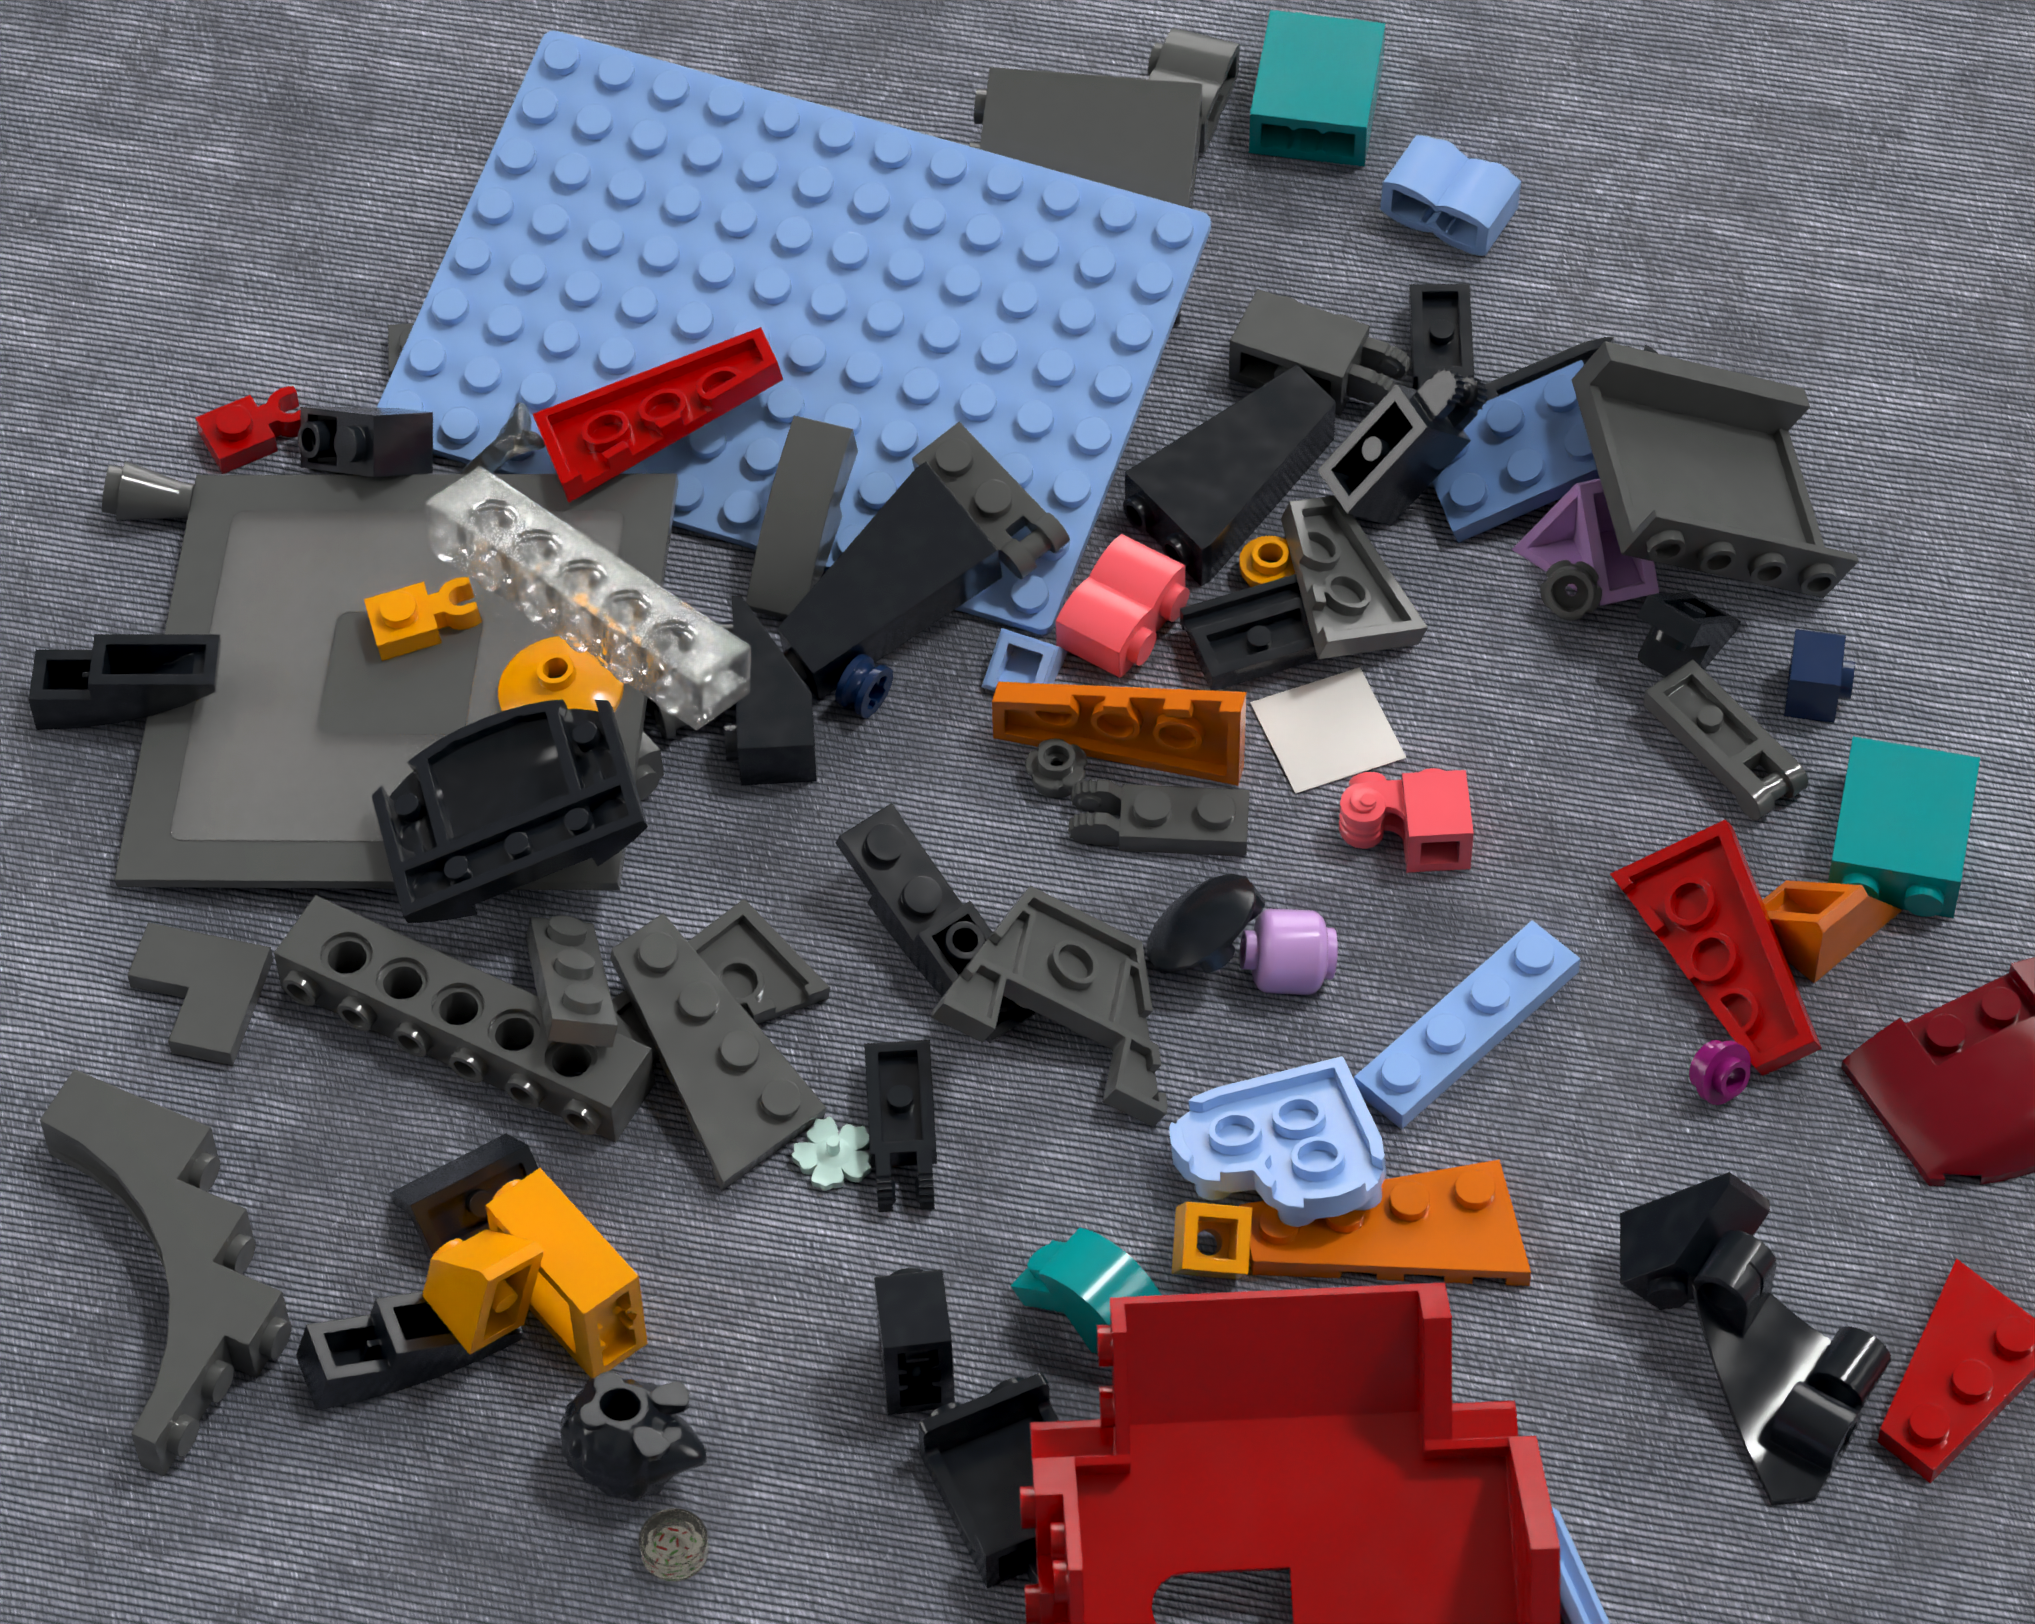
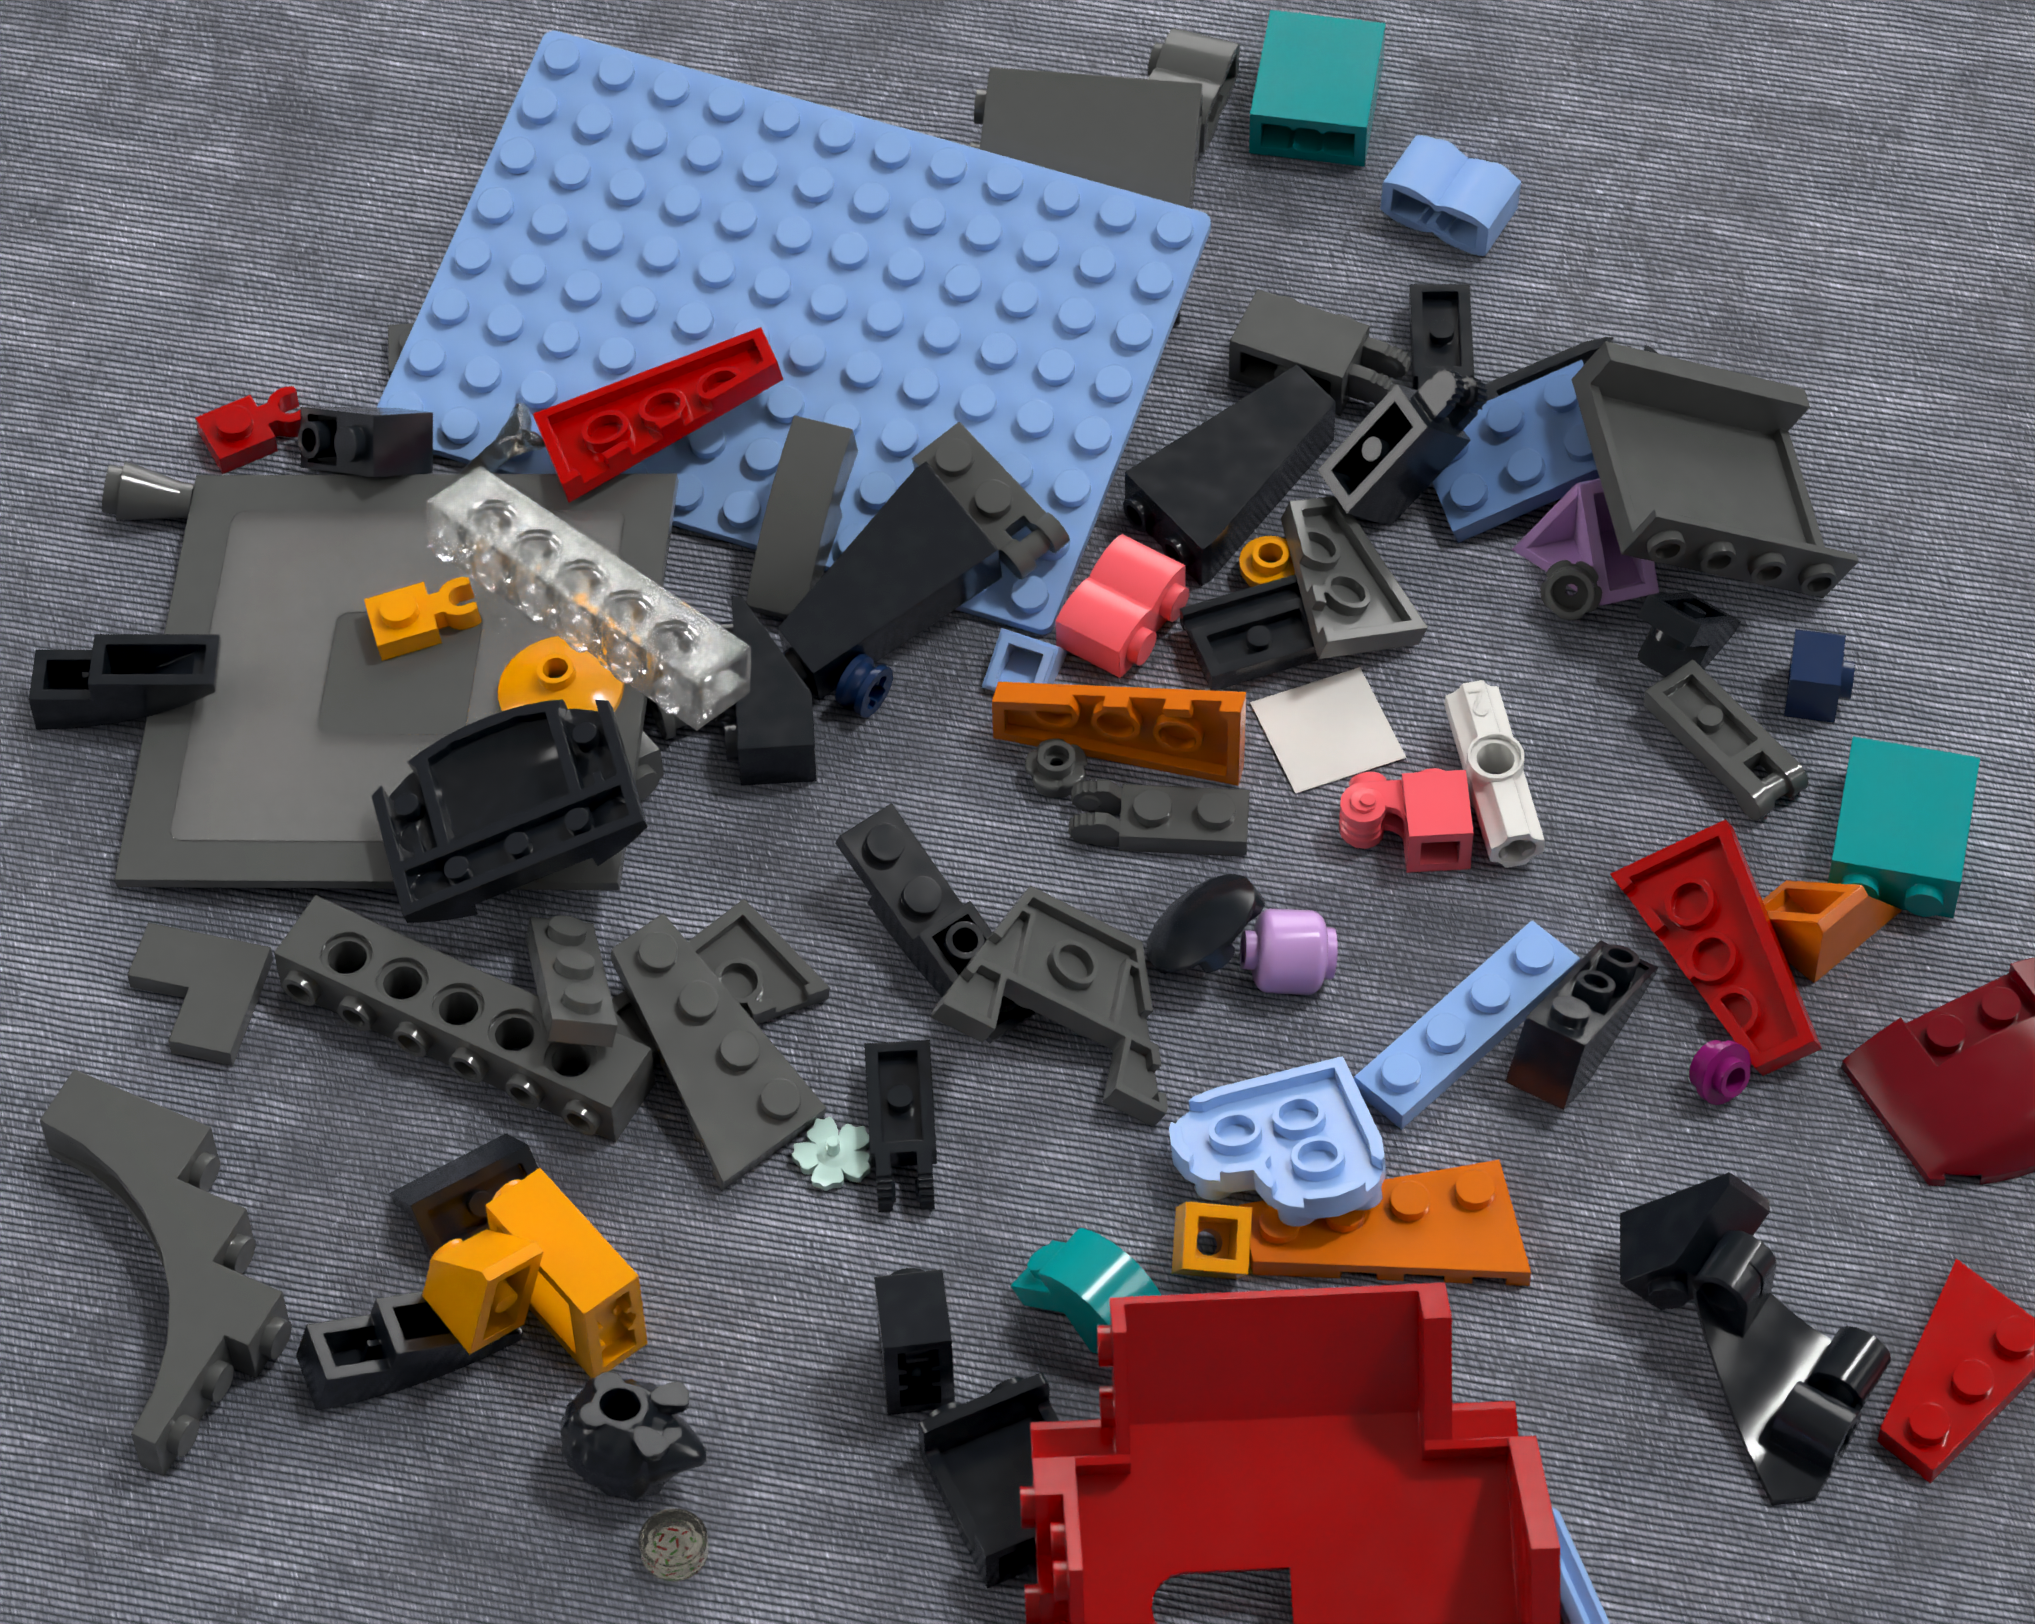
none -> white piece [1445,680,1545,868]
none -> black slope [1505,940,1658,1110]

